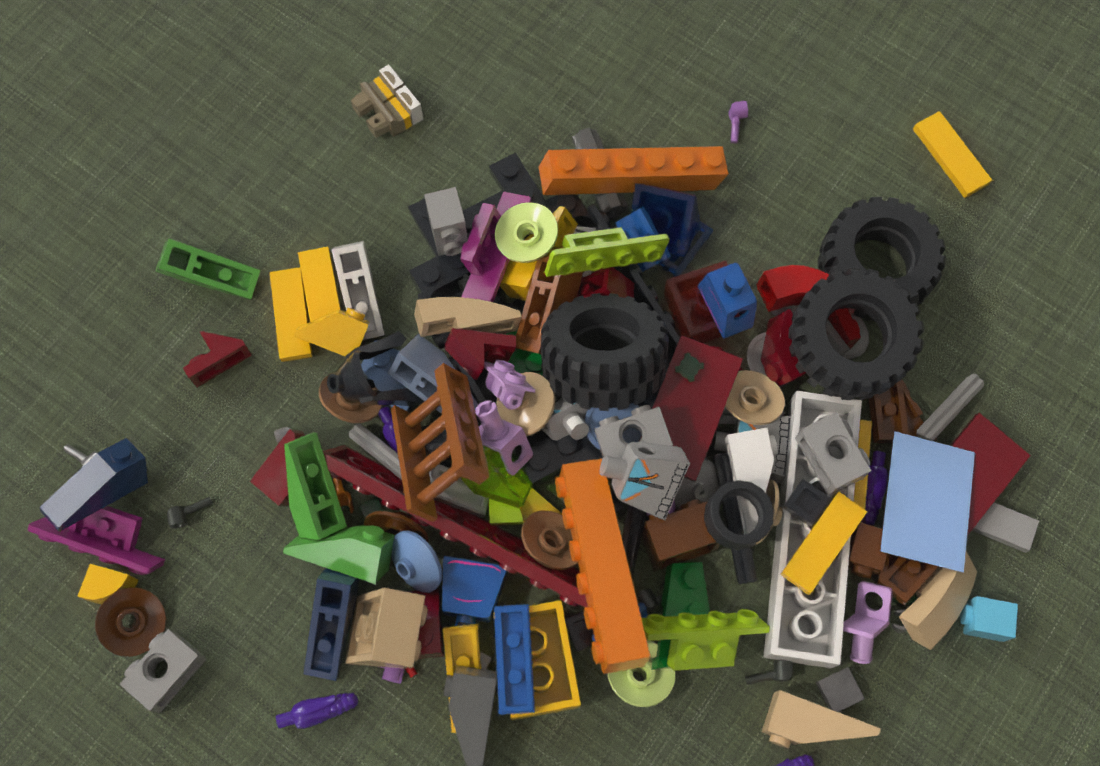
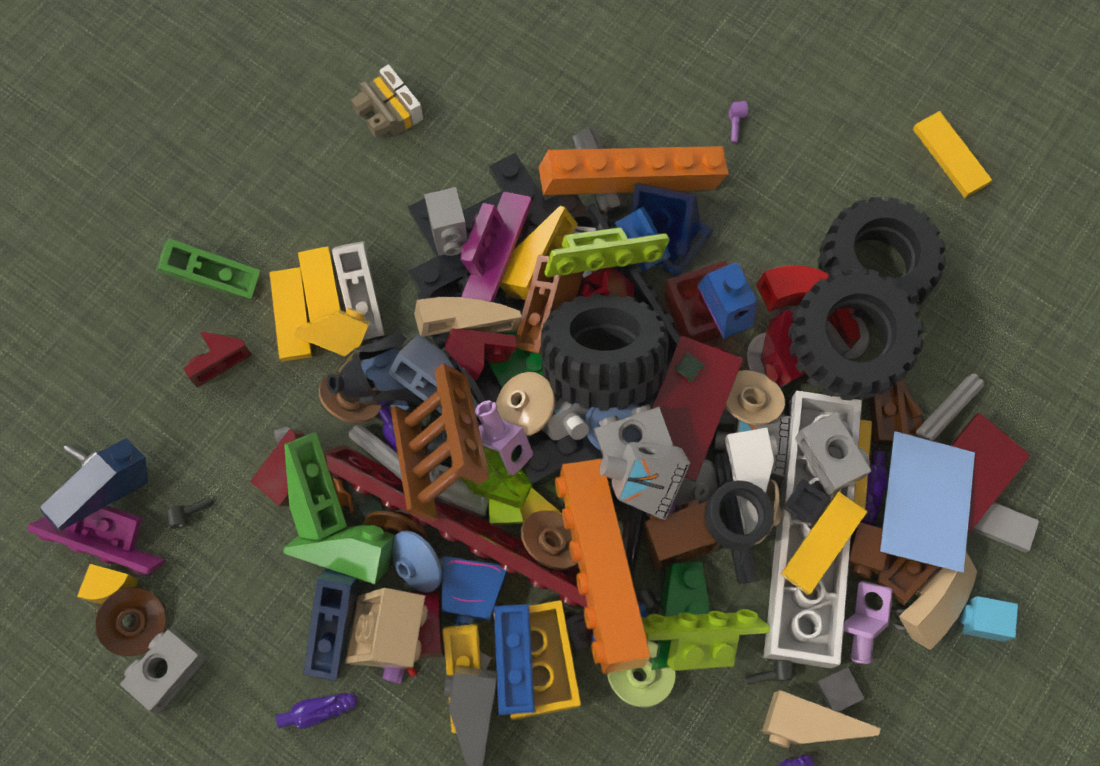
lavender hinge [484,360,535,410] -> none
yellowish green dish [495,203,558,263] -> none

